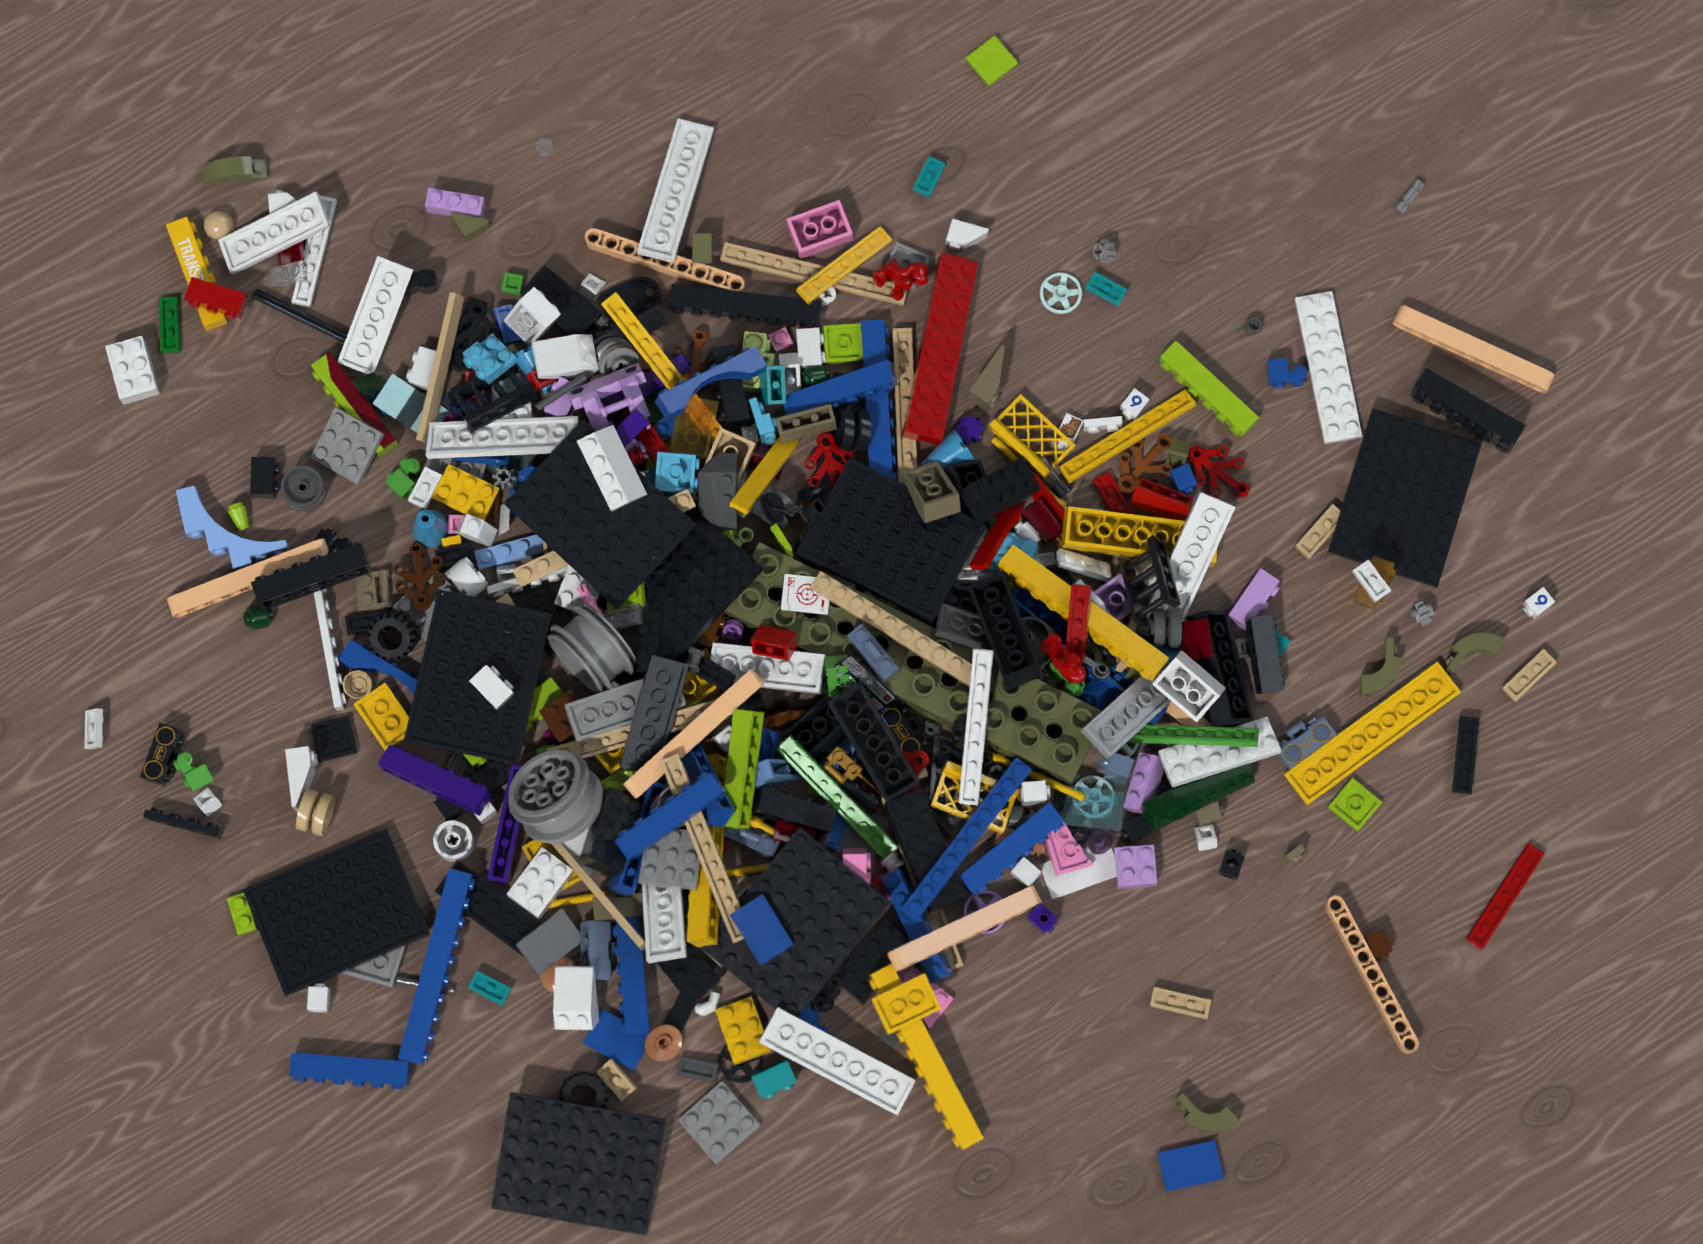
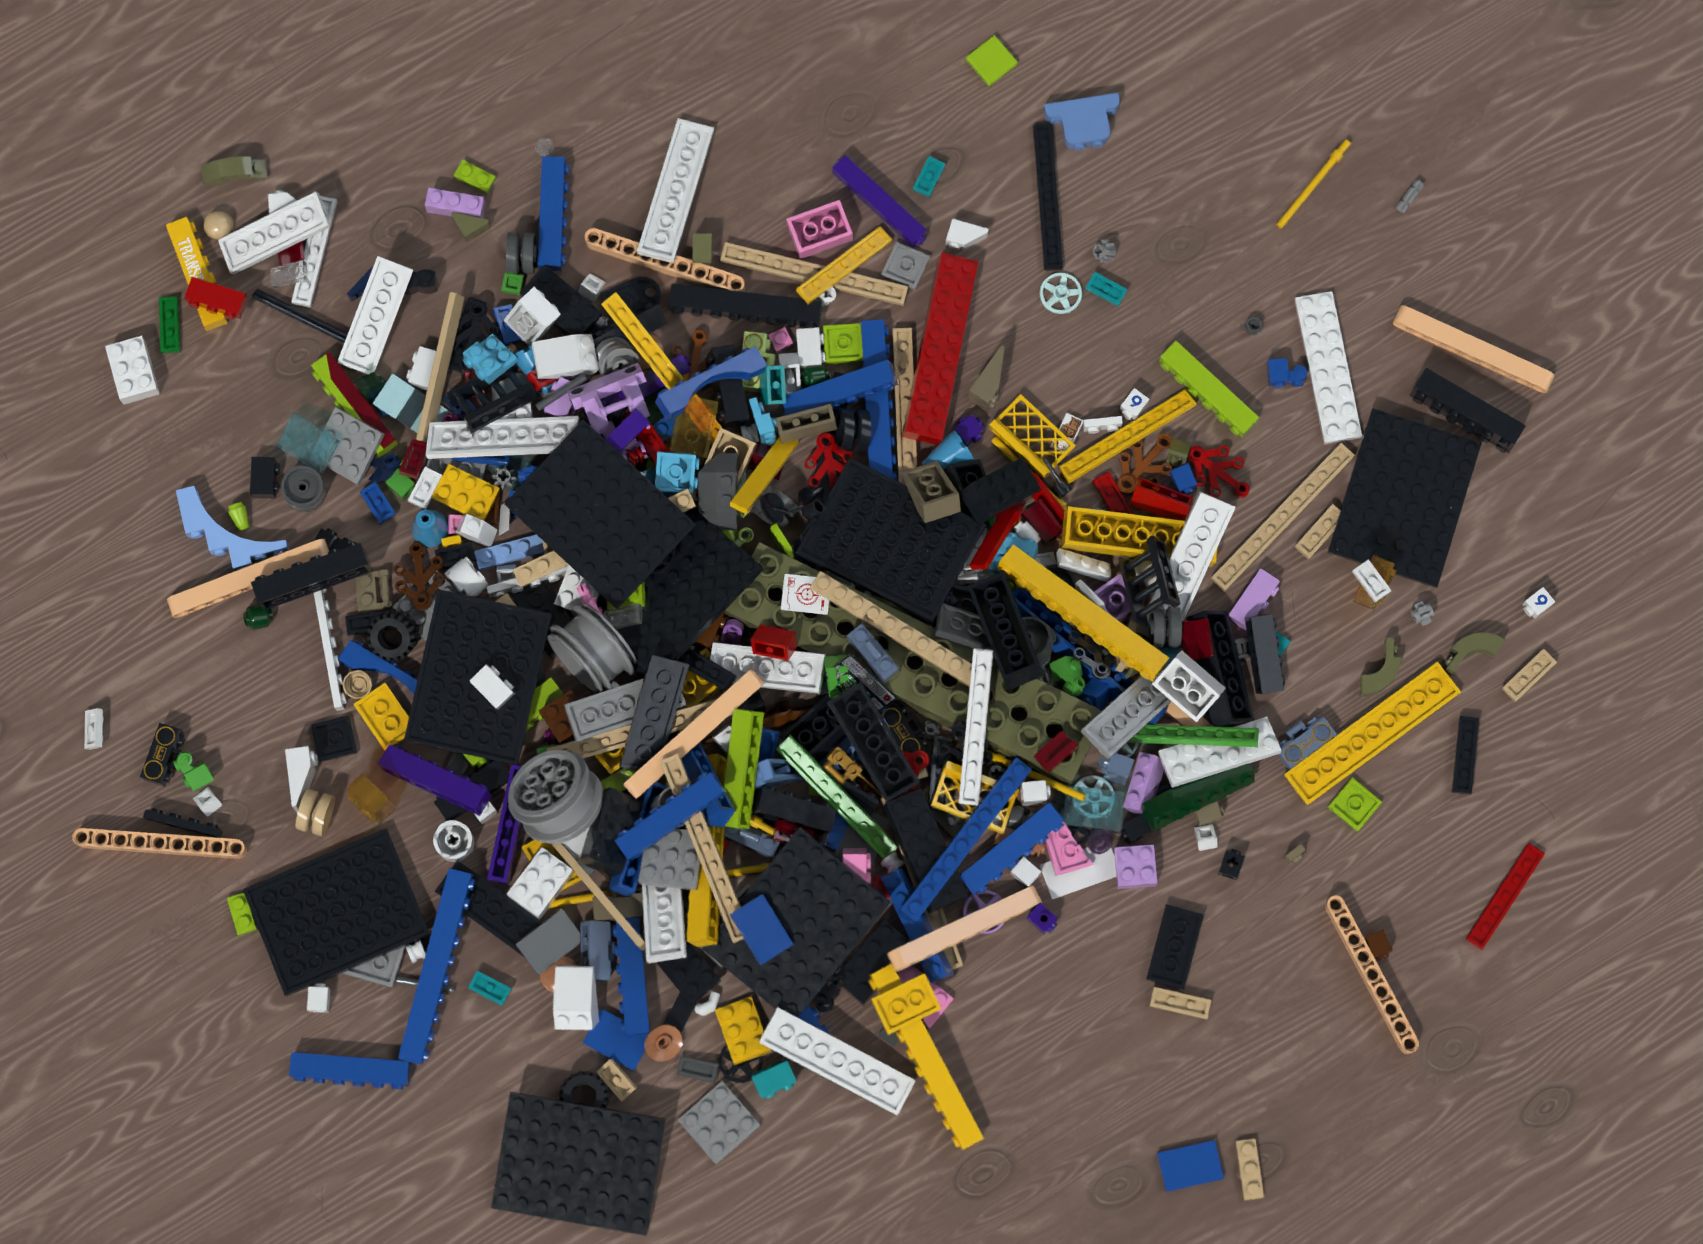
white slope [577,425,647,512] -> none
dark grey bush [686,648,705,673] -> none
red animal [873,257,929,301] -> none
red animal [1040,634,1086,684] -> none
red tile [1065,583,1092,663] -> none
olive arch [1175,1093,1240,1133] -> none
none -> light nougat beam [72,828,247,859]
none -> clear light blue plate [276,413,340,474]
none -> clear yellow brick [346,773,396,825]
none -> dark blue slope [347,267,373,302]
none -> blue plate [360,482,396,524]
none -> dark blue plate [369,453,401,482]
none -> dark red panel [399,439,428,484]
none -> white wheel [406,940,426,963]
none -> lime plate [454,160,496,194]
none -> dark grey wheel [506,232,537,274]
none -> blue brick [538,156,569,271]
none -> dark purple brick [832,155,927,248]
none -> black tile [1033,124,1063,271]
none -> dark red panel [1034,731,1079,774]
none -> medium blue brick [1043,93,1120,151]
none -> black plate [1146,904,1204,990]
none -> tan plate [1211,443,1355,592]
none -> tan plate [1235,1139,1264,1201]
none -> yellow bar [1276,139,1351,229]

